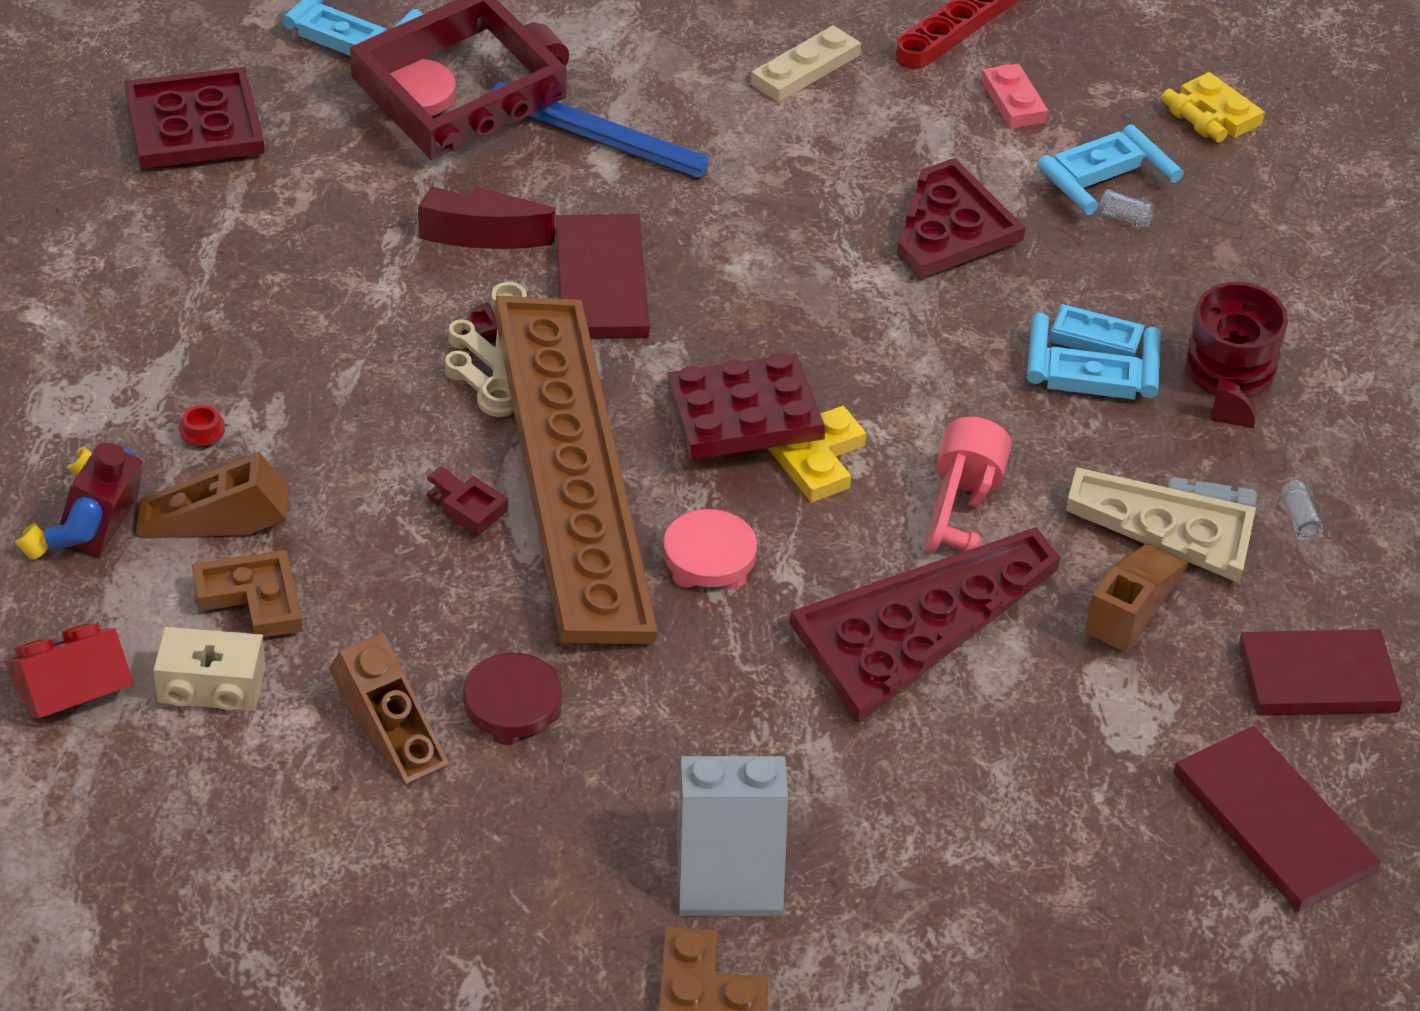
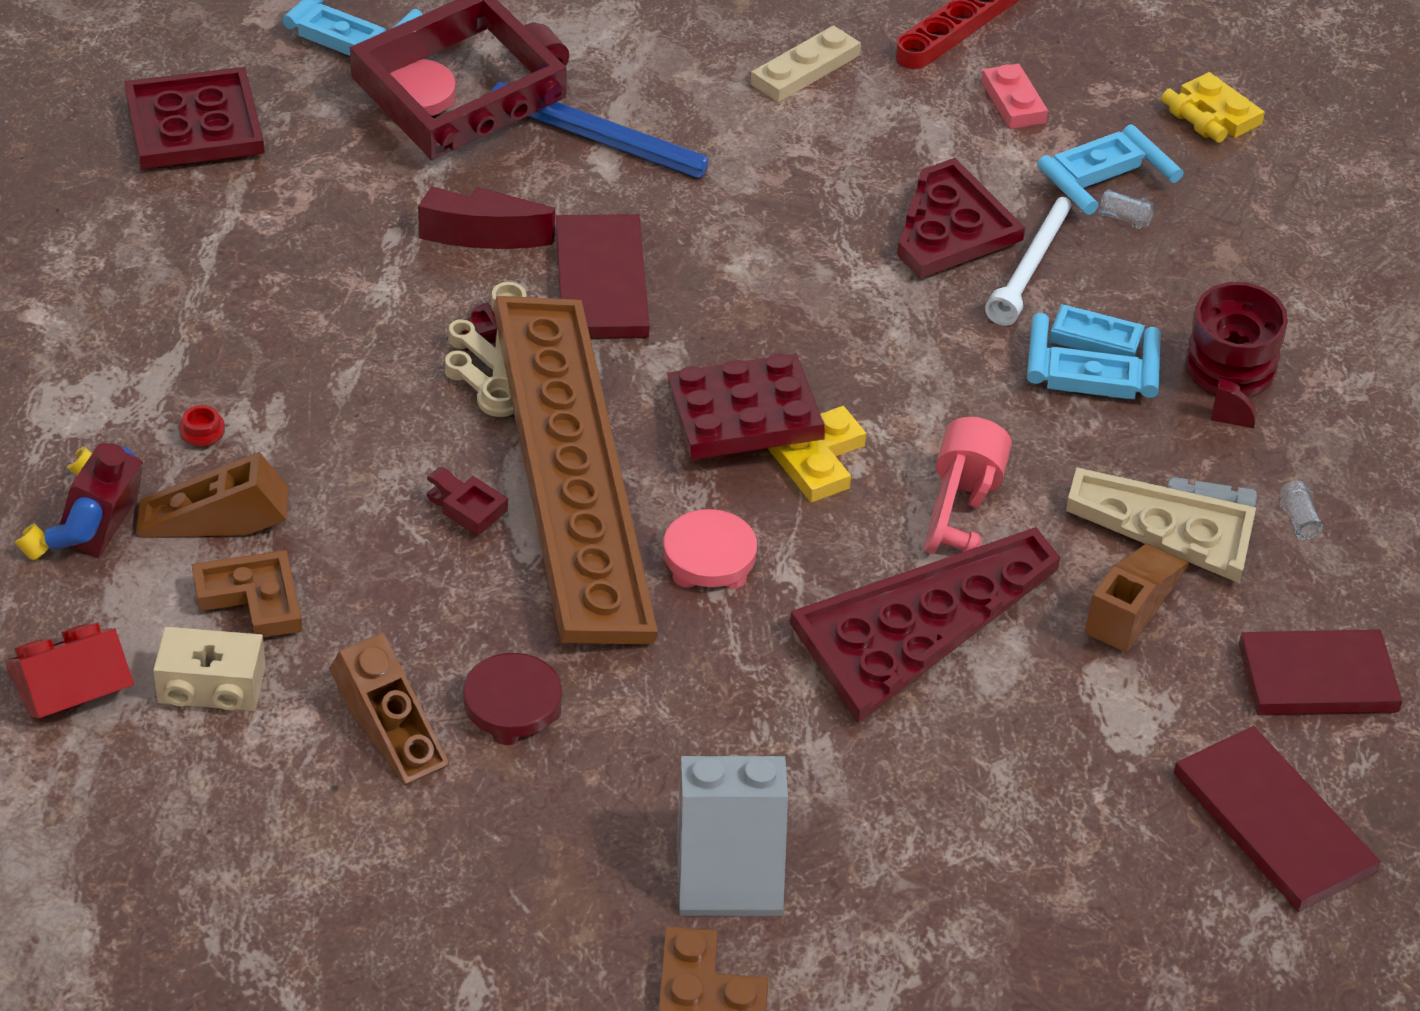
none -> white piece [985,197,1071,326]

